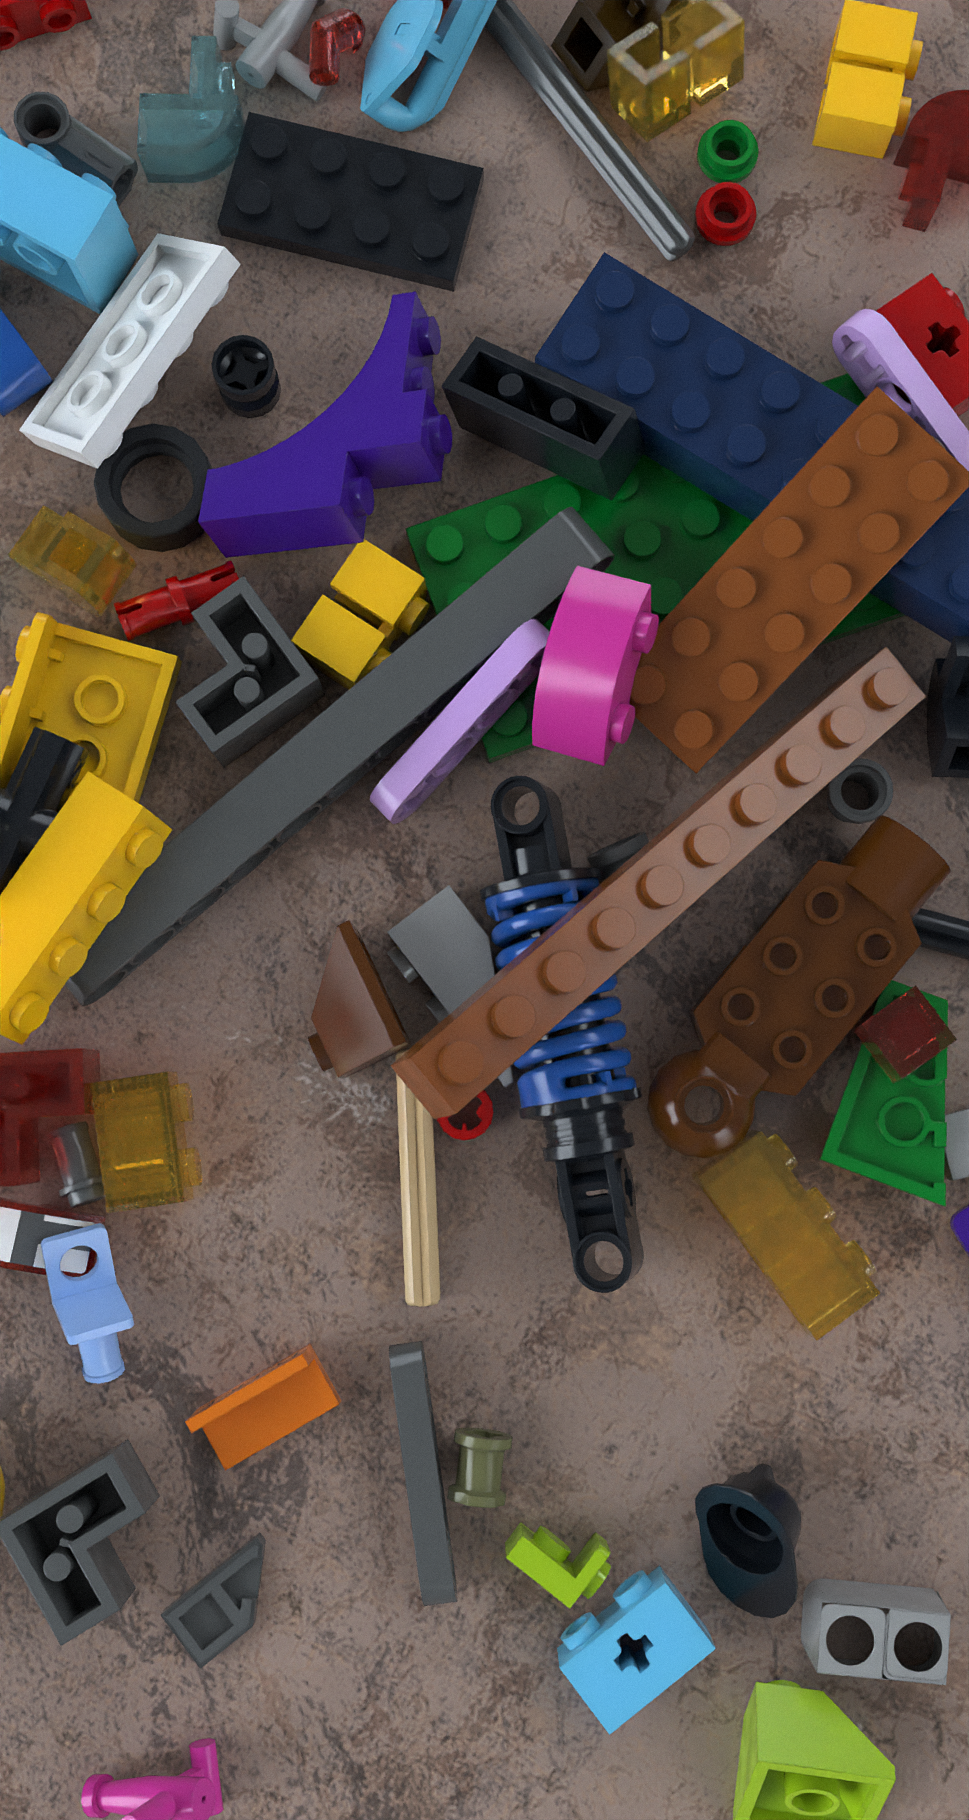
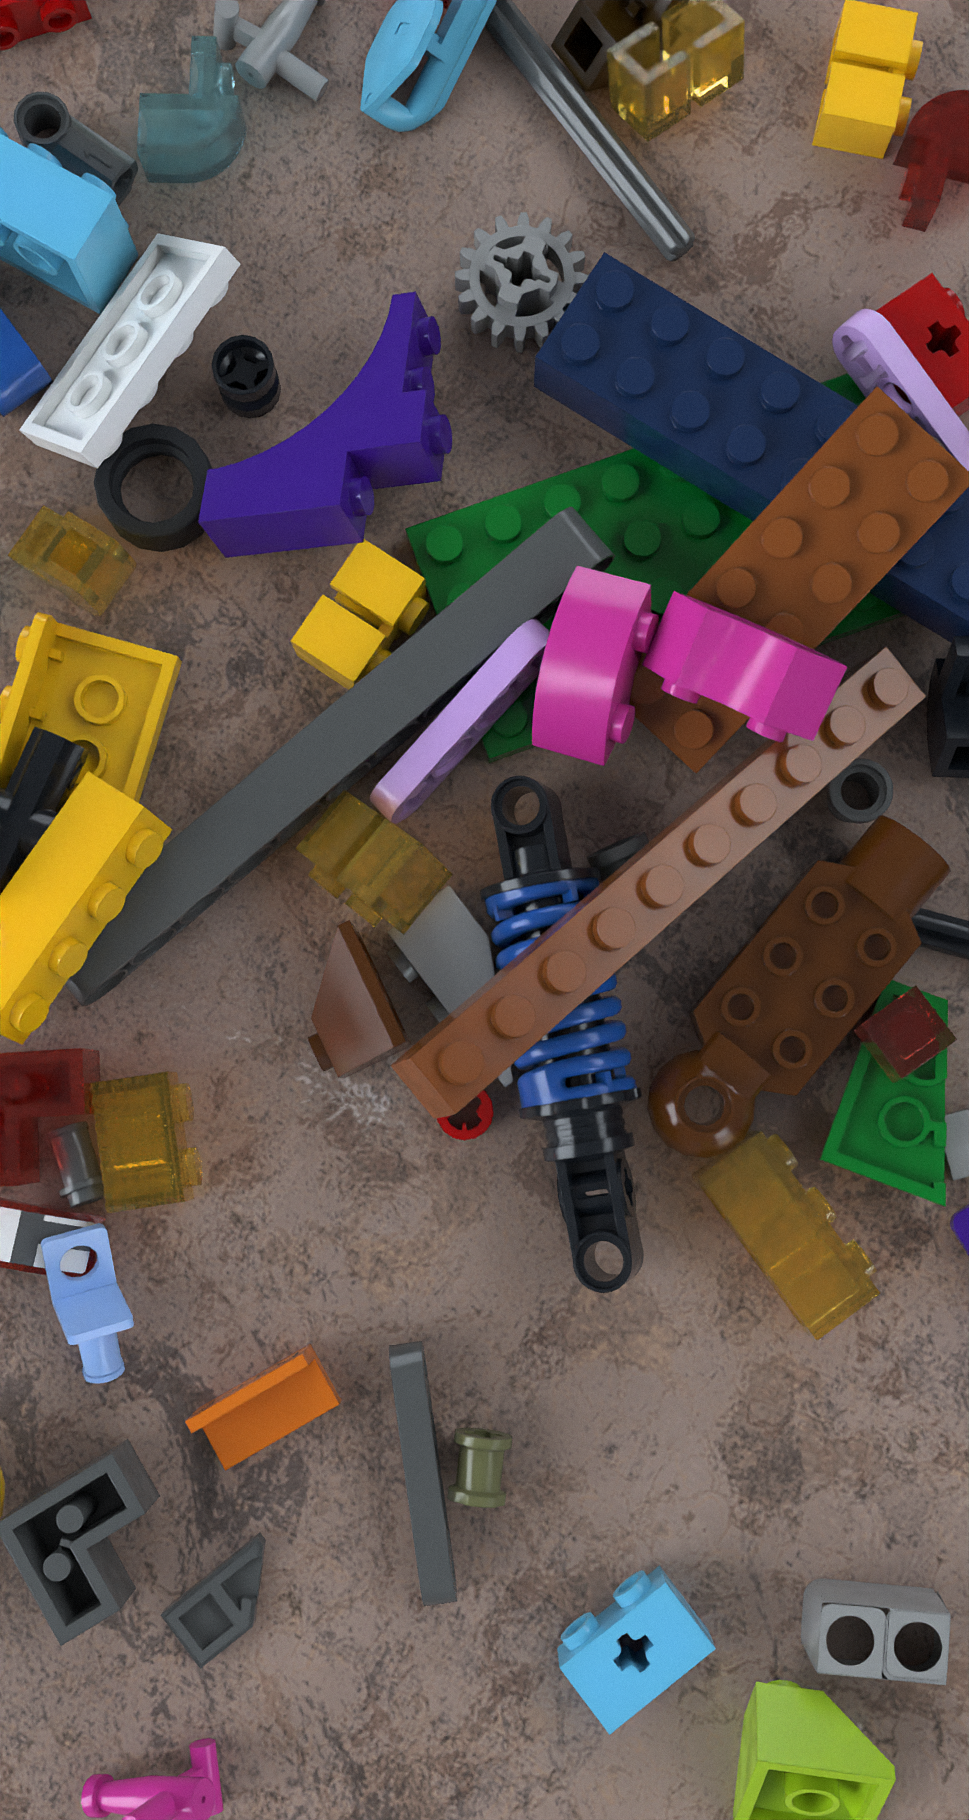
red pin [113,560,239,641] -> none
dark grey brick [175,576,325,767] -> none
black plate [217,112,484,292] -> none
clear red arm [309,8,366,86] -> none
tan axle [396,1050,440,1307] -> none
black brick [442,336,646,501] -> none
lime bracket [505,1522,611,1609] -> none
red plate [695,182,756,246] -> none
black piece [695,1463,801,1618] -> none
green plate [697,120,759,183] -> none
none -> clear yellow piece [295,790,453,935]
none -> light grey gear [455,212,589,353]
none -> dark pink brick [642,591,847,742]

